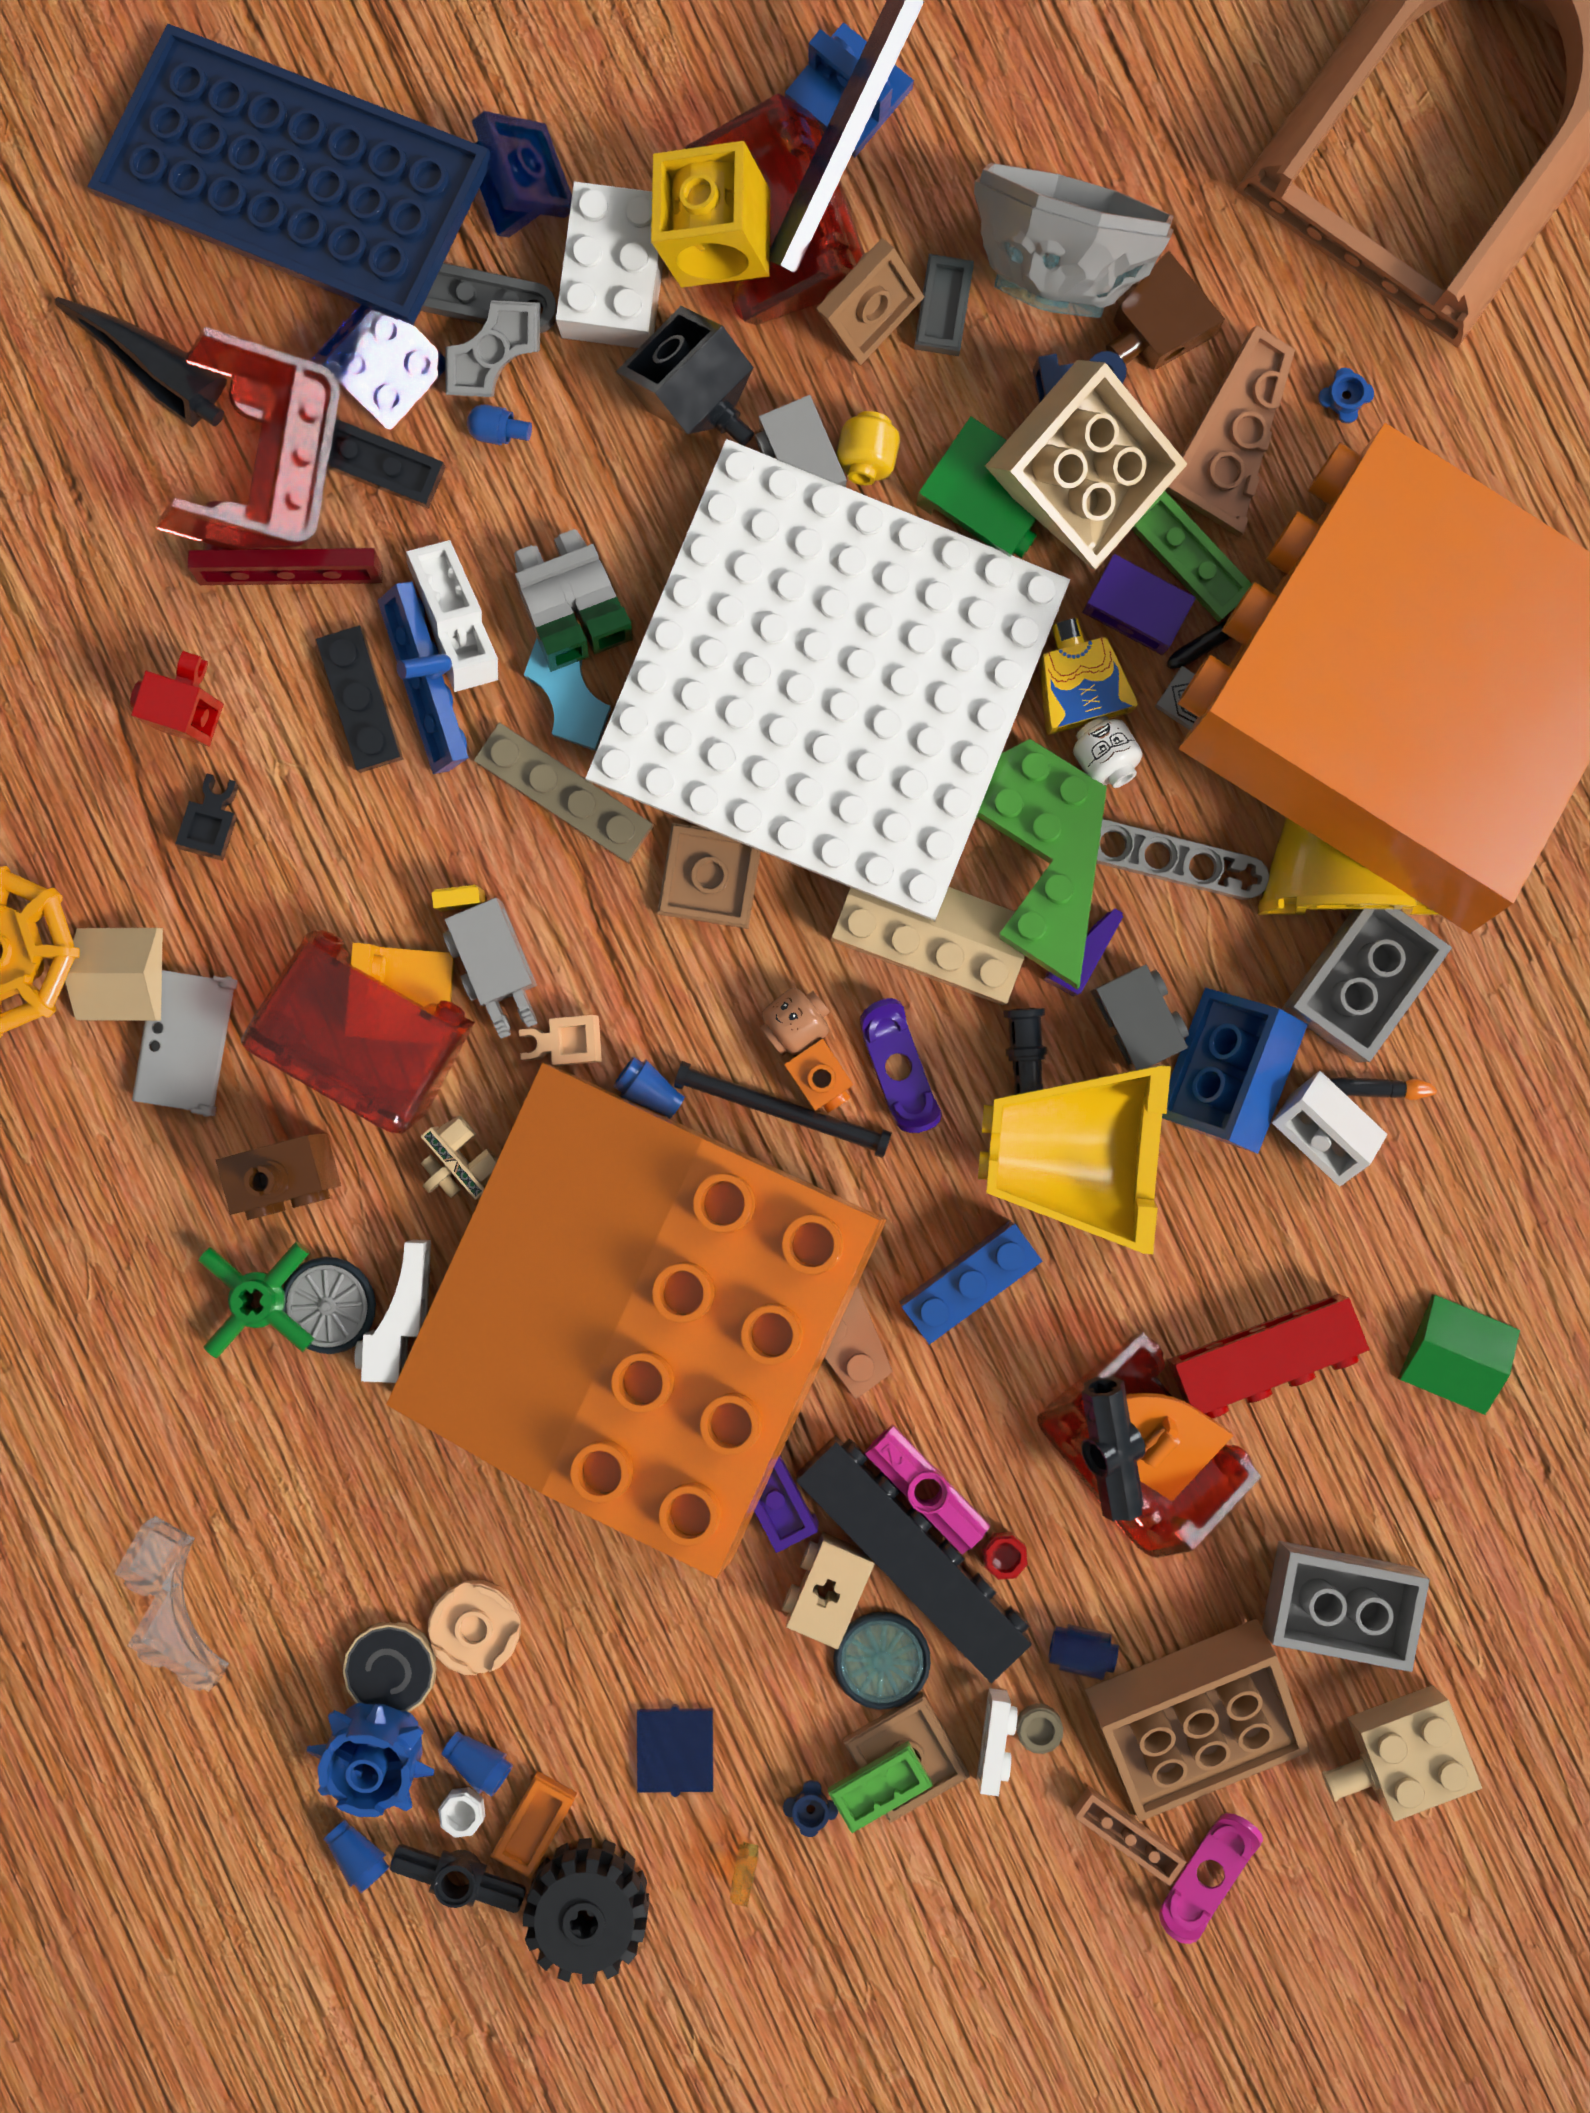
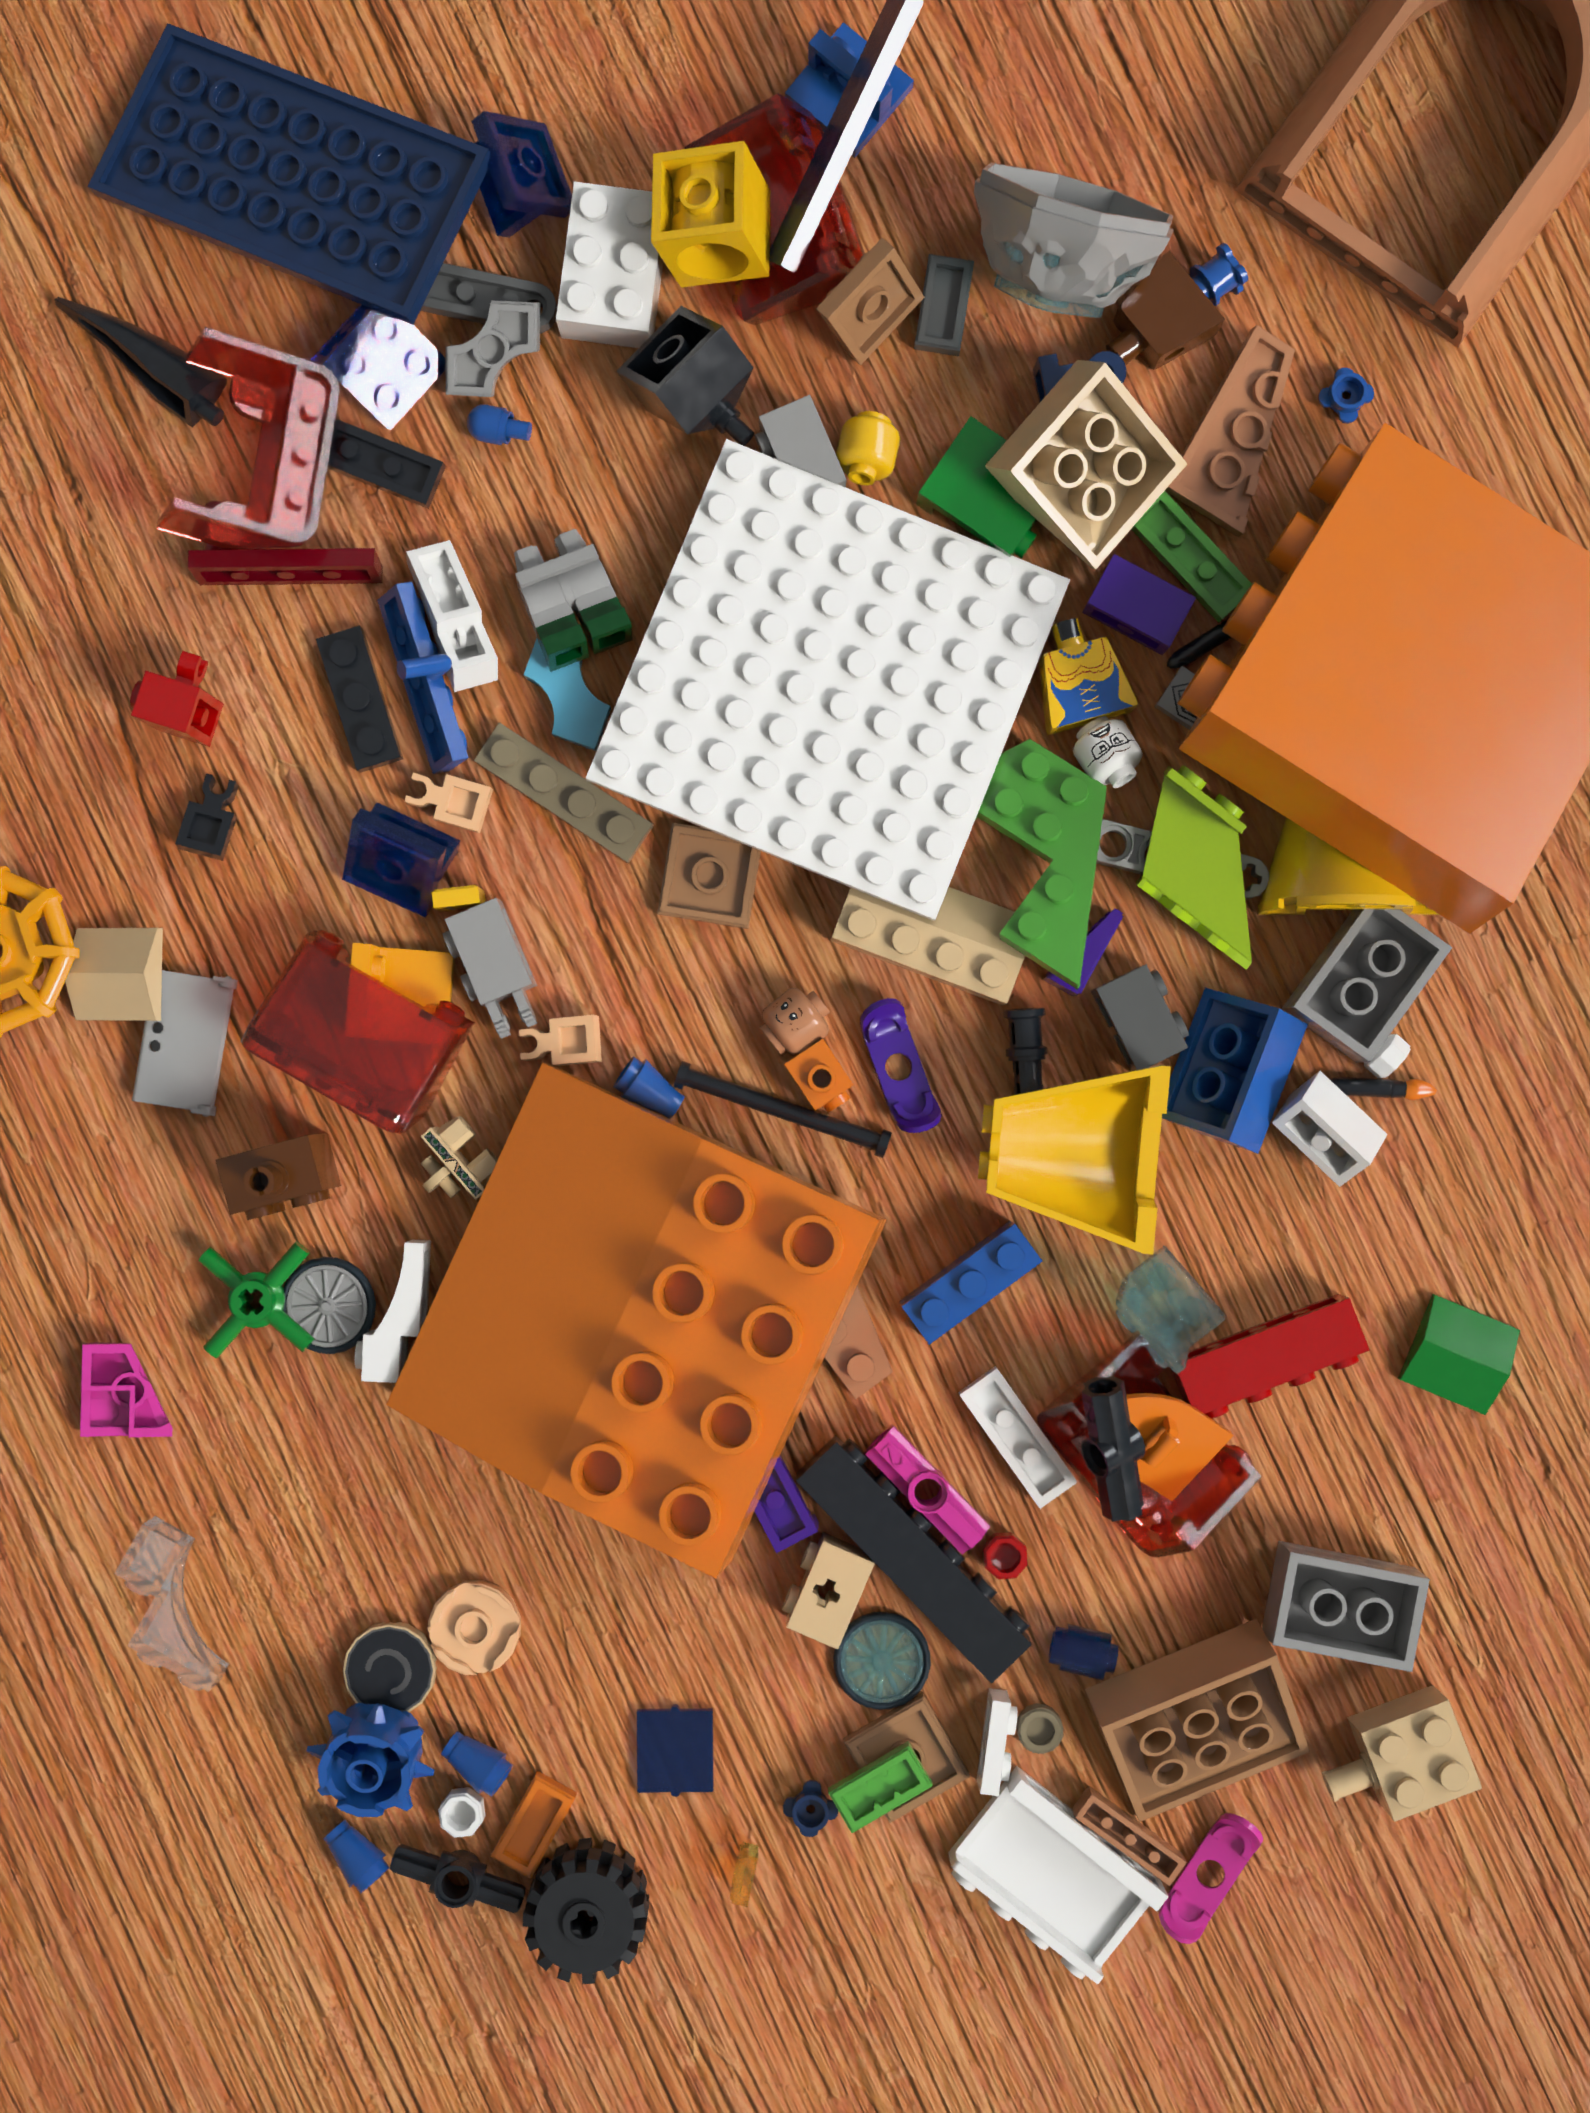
none -> dark pink slope [80,1343,173,1438]
none -> clear blue bracket [342,803,461,918]
none -> light nougat plate [404,773,493,833]
none -> white panel [948,1766,1168,1984]
none -> white plate [958,1366,1077,1509]
none -> clear light blue bracket [1116,1245,1226,1374]
none -> lime piece [1136,765,1252,969]
none -> blue brick [1189,243,1249,306]
none -> white tile [1364,1034,1411,1078]

